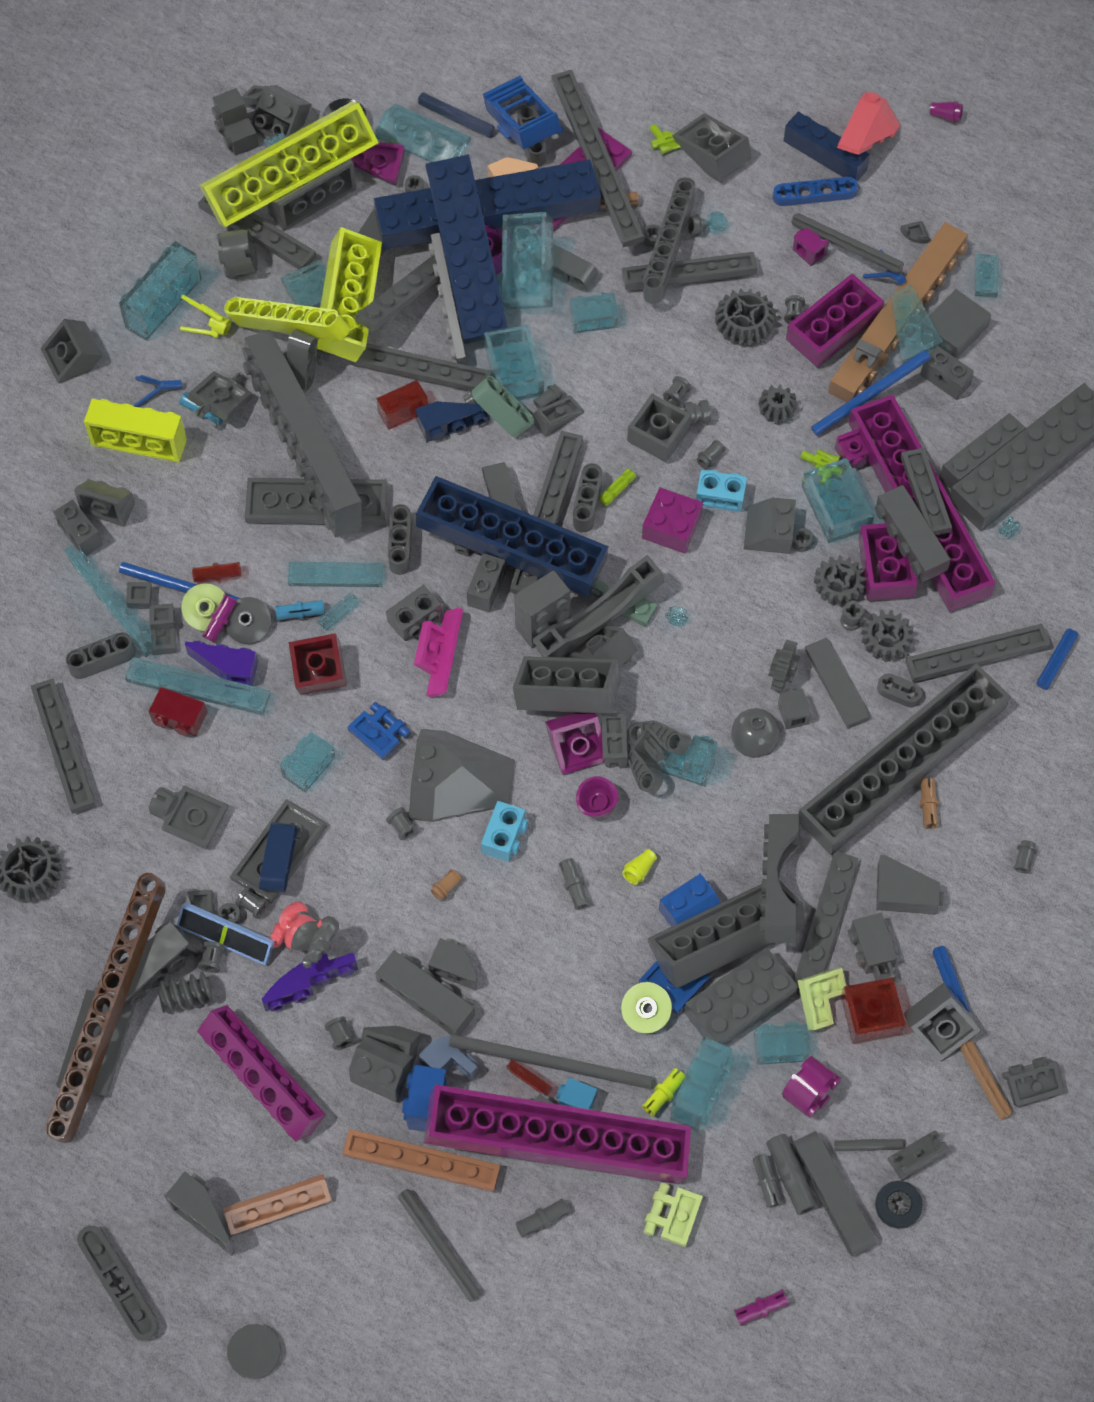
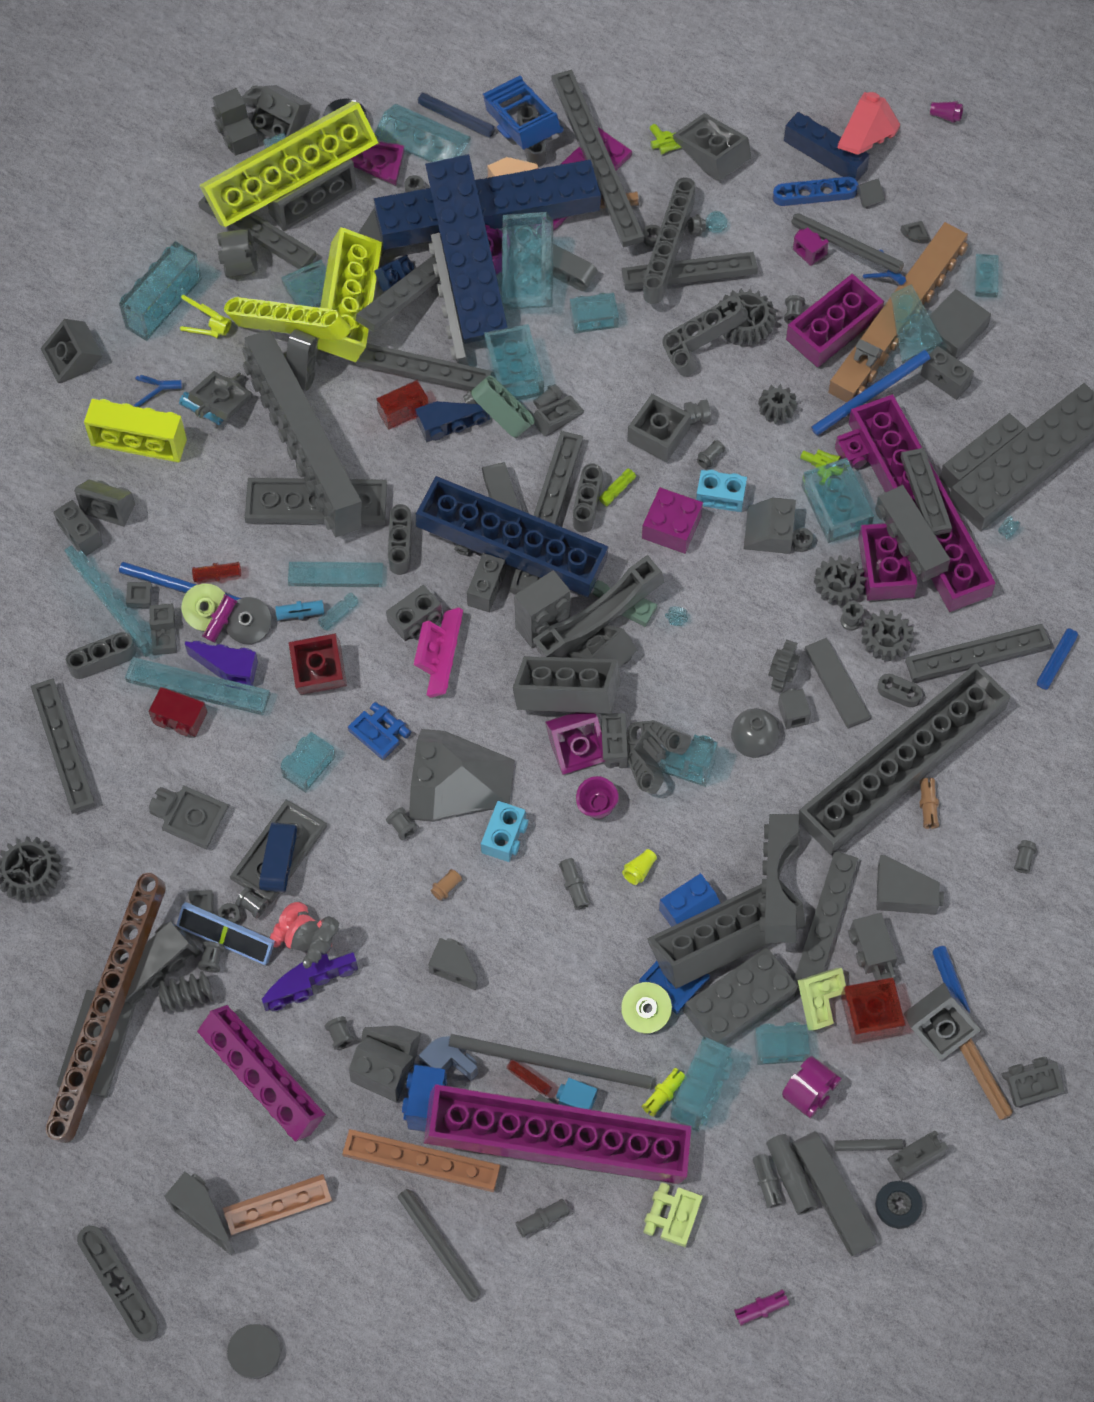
dark grey brick [375,950,475,1035] -> none
dark grey bush [662,376,692,407] -> none
none -> dark blue slope [375,255,414,292]
none -> dark grey beam [662,297,748,376]
none -> dark grey tile [856,179,885,207]

